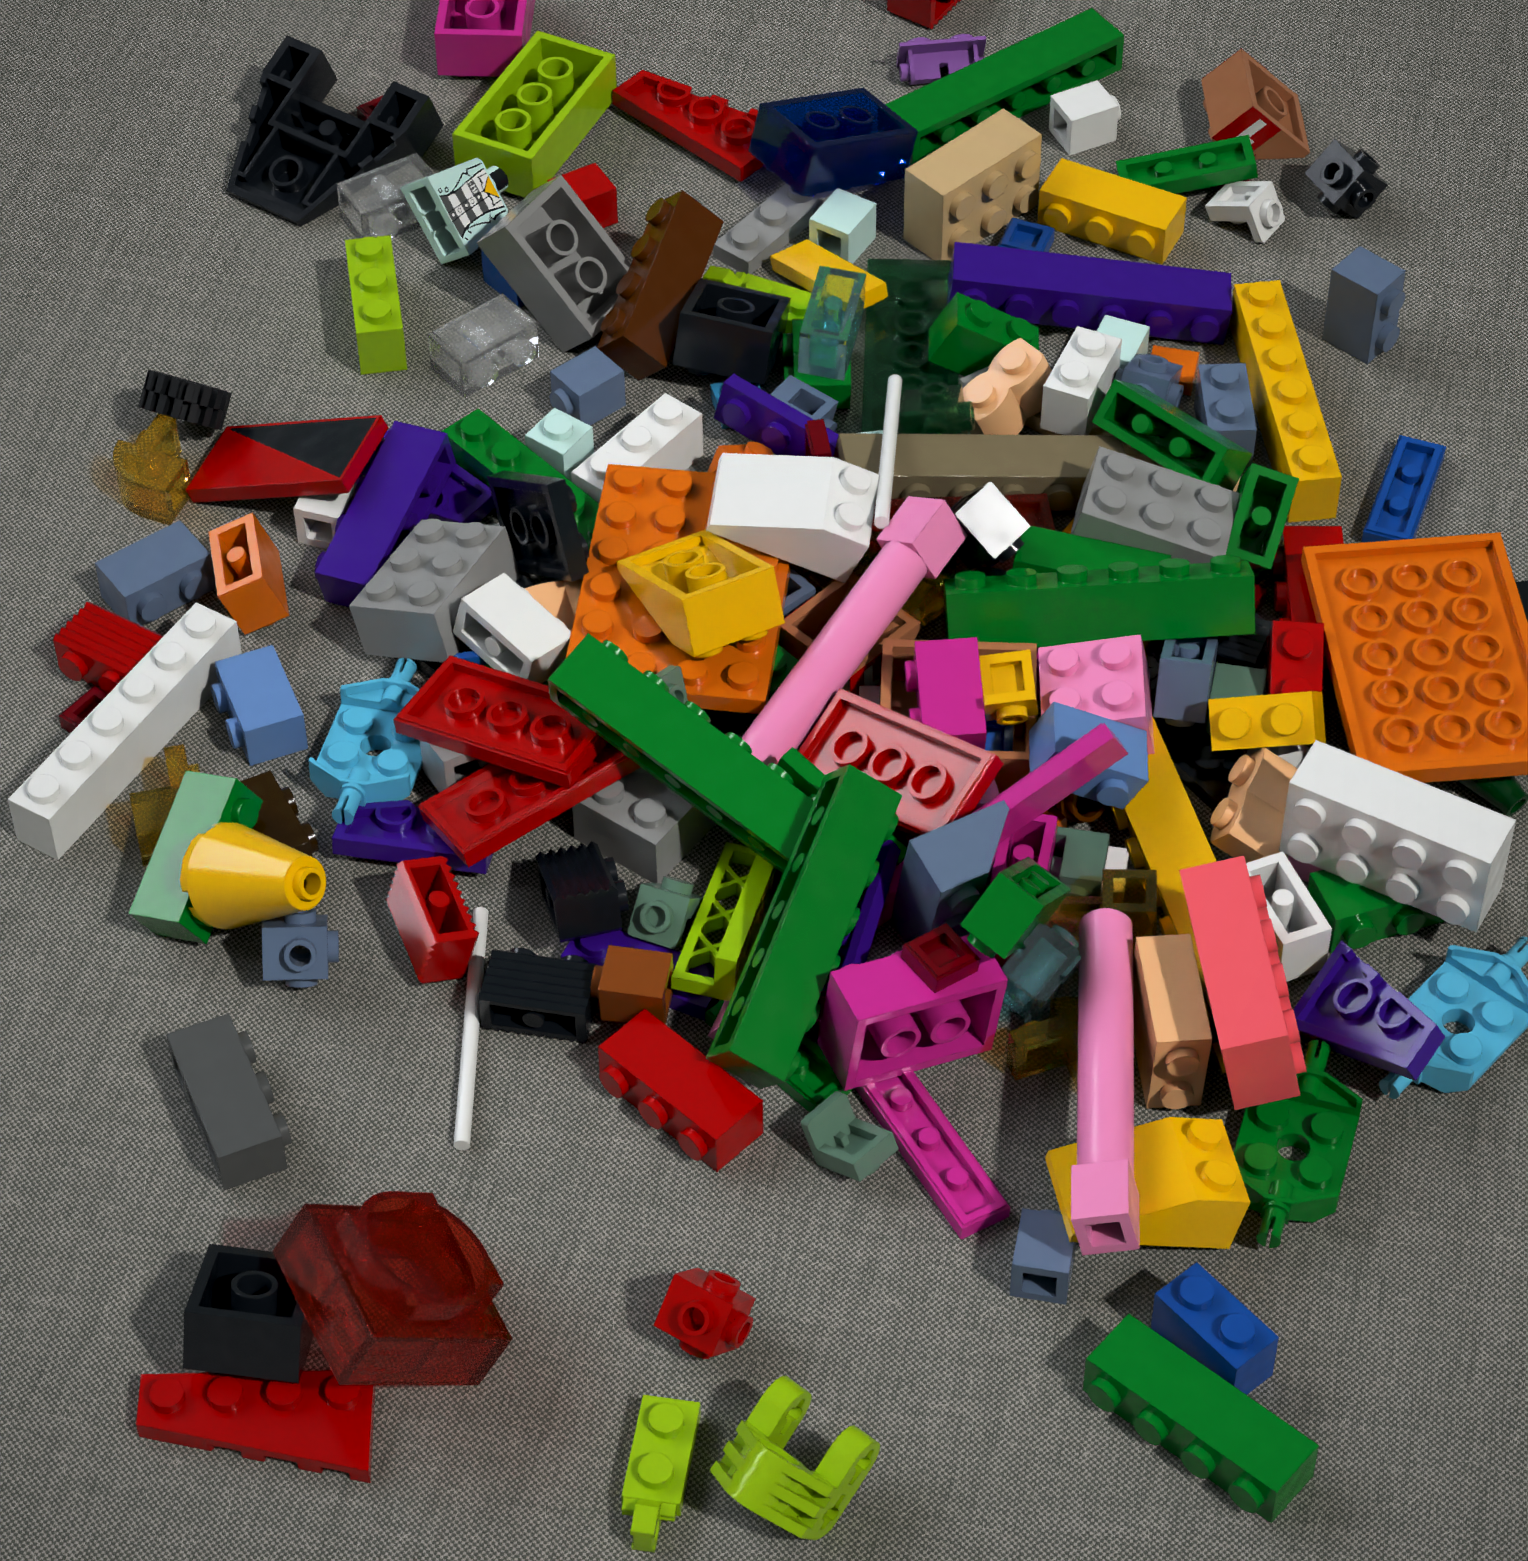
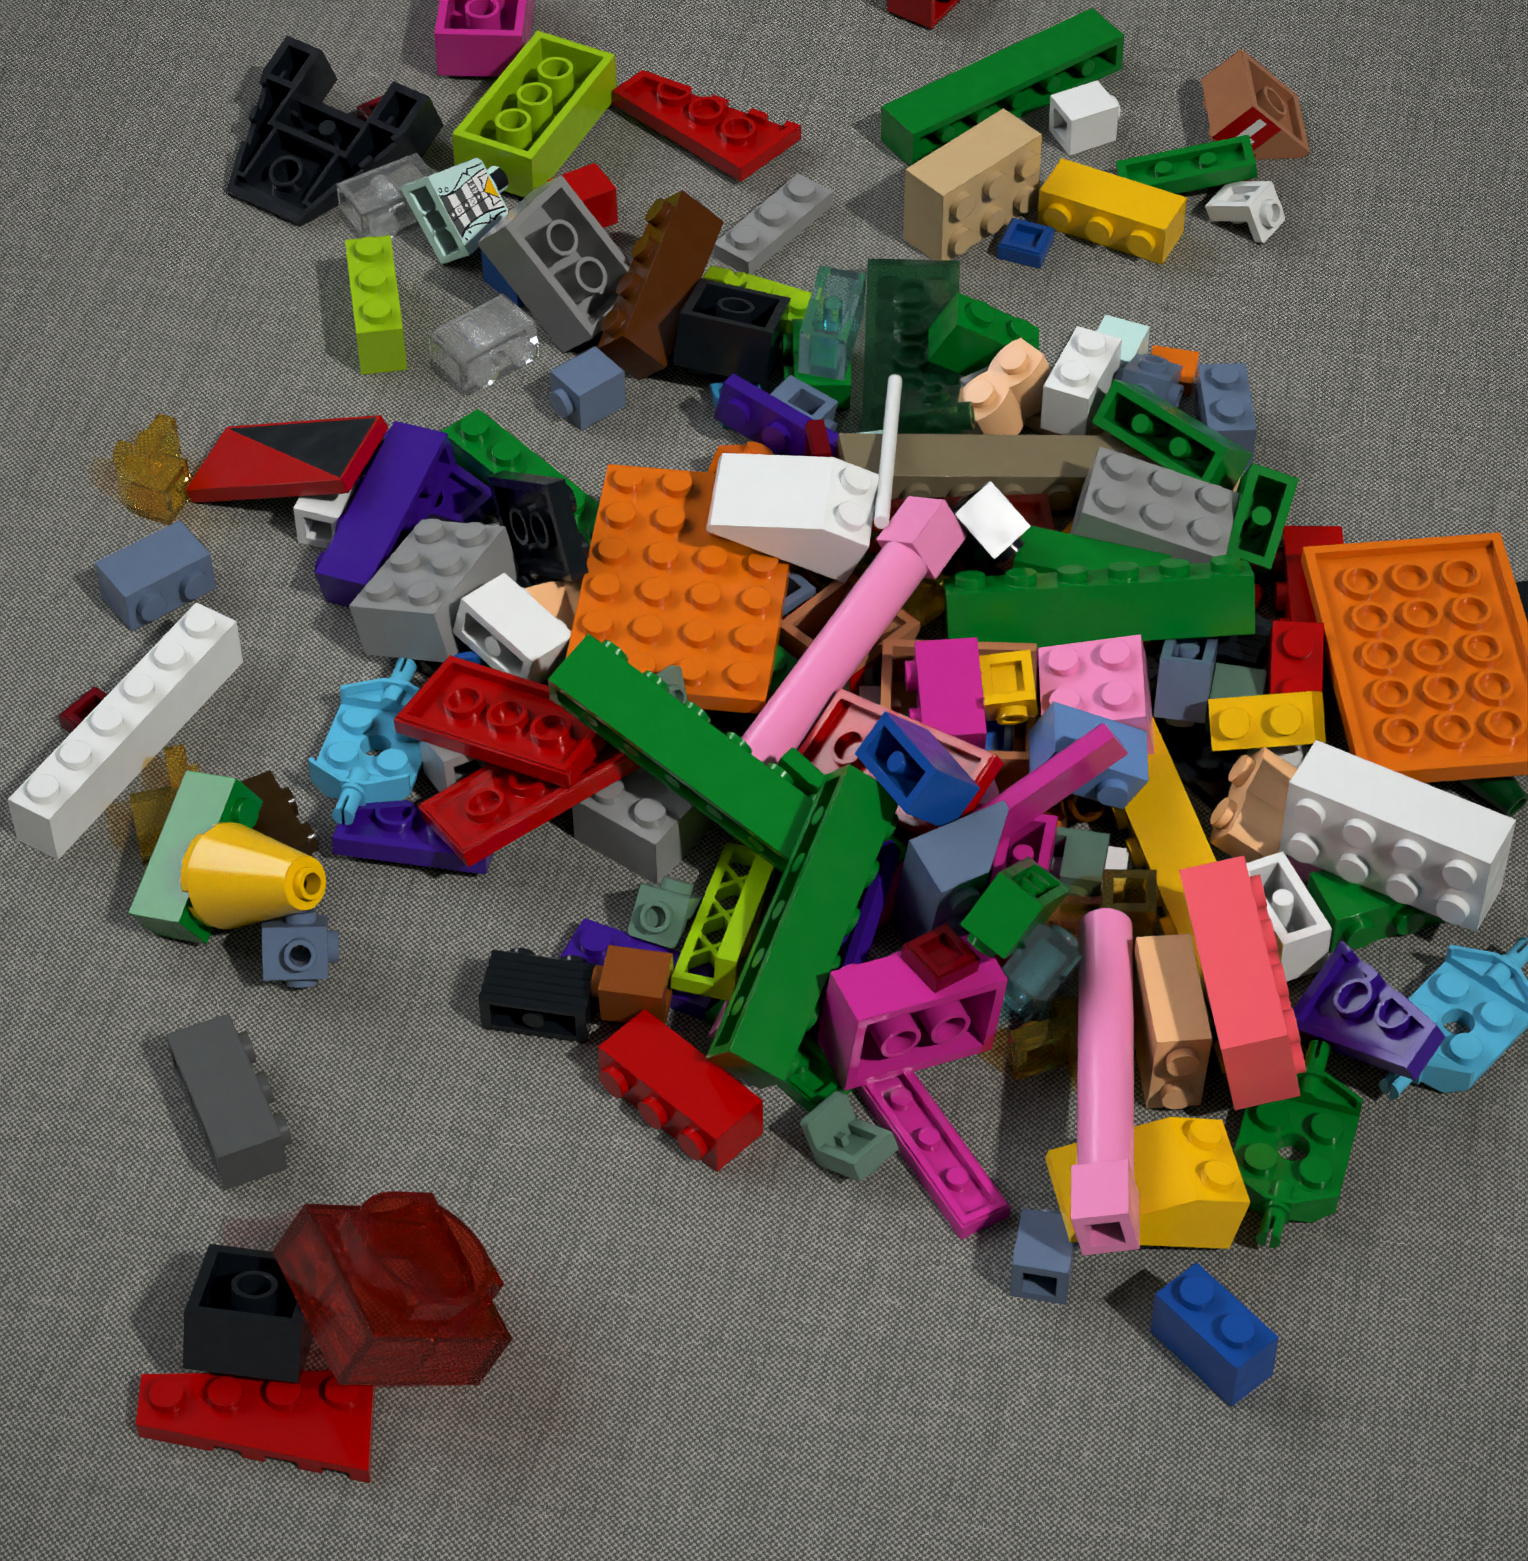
red brick [53,602,163,694] -> none
black tyre [138,370,232,430] -> none
orange brick [208,512,289,635] -> none
medium blue brick [210,645,308,766] -> none
red brick [385,856,479,983] -> none
white axle [453,907,489,1150] -> none
light aqua brick [525,408,594,482] -> none
black brick [536,841,629,942] -> none
white brick [571,393,703,503] -> none
yellow slope [616,529,785,658] -> none
lime hinge [621,1395,701,1553] -> none
red brick [653,1267,756,1359] -> none
lime piece [710,1375,880,1540] -> none
clear blue brick [748,87,918,197] -> none
yellow tile [770,239,888,315] -> none
light aqua brick [809,188,877,264] -> none
medium lavender hinge [896,34,986,85] -> none
dark purple brick [947,242,1232,345] -> none
green brick [1083,1314,1319,1523] -> none
yellow brick [1229,280,1342,523] -> none
black brick [1305,139,1388,219] -> none
sand blue brick [1322,246,1406,364] -> none
blue tile [1361,435,1446,543] -> none
none -> blue brick [854,711,980,827]

